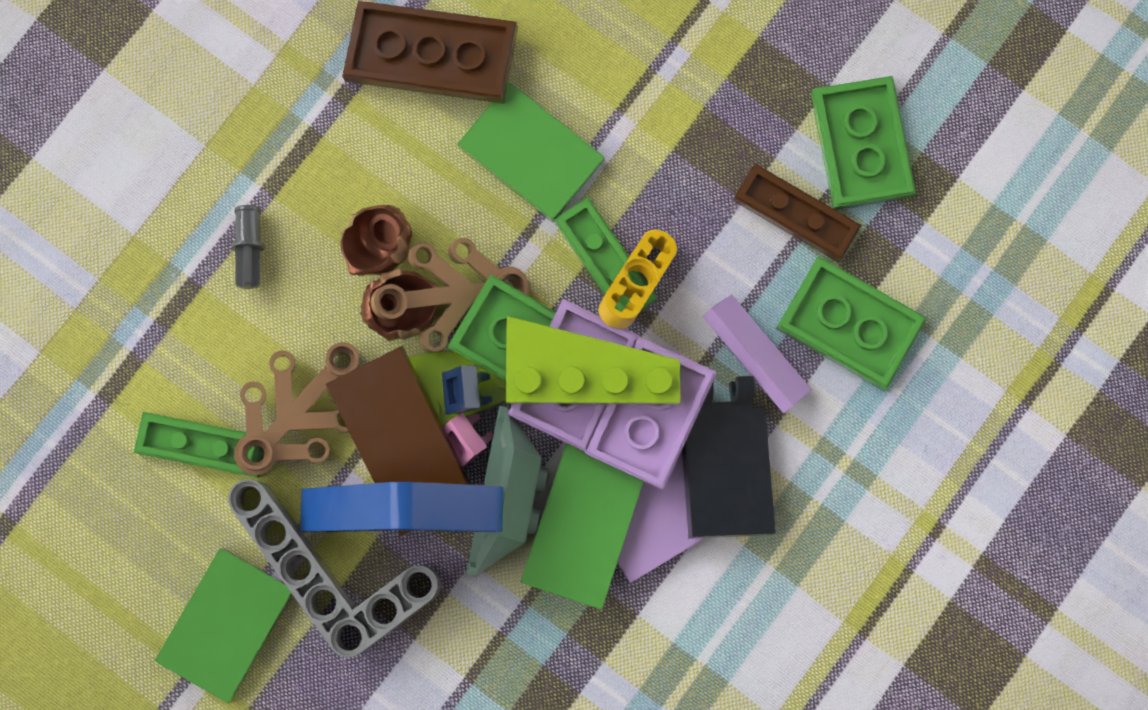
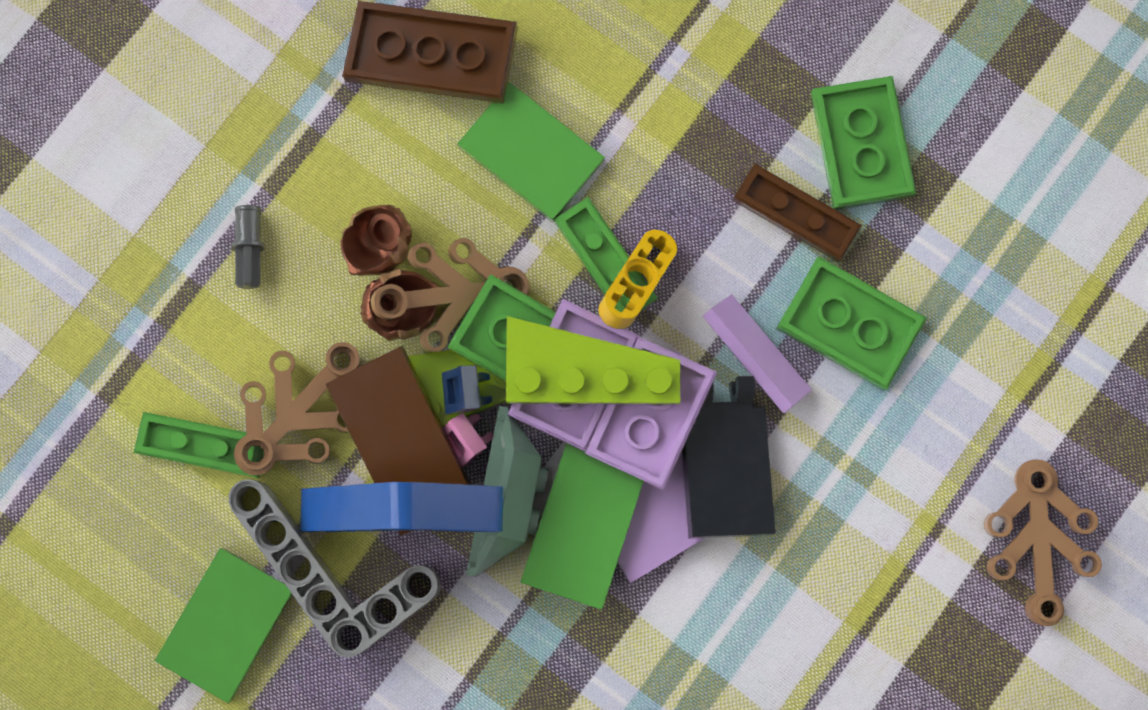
none -> medium nougat plant [984,459,1102,626]

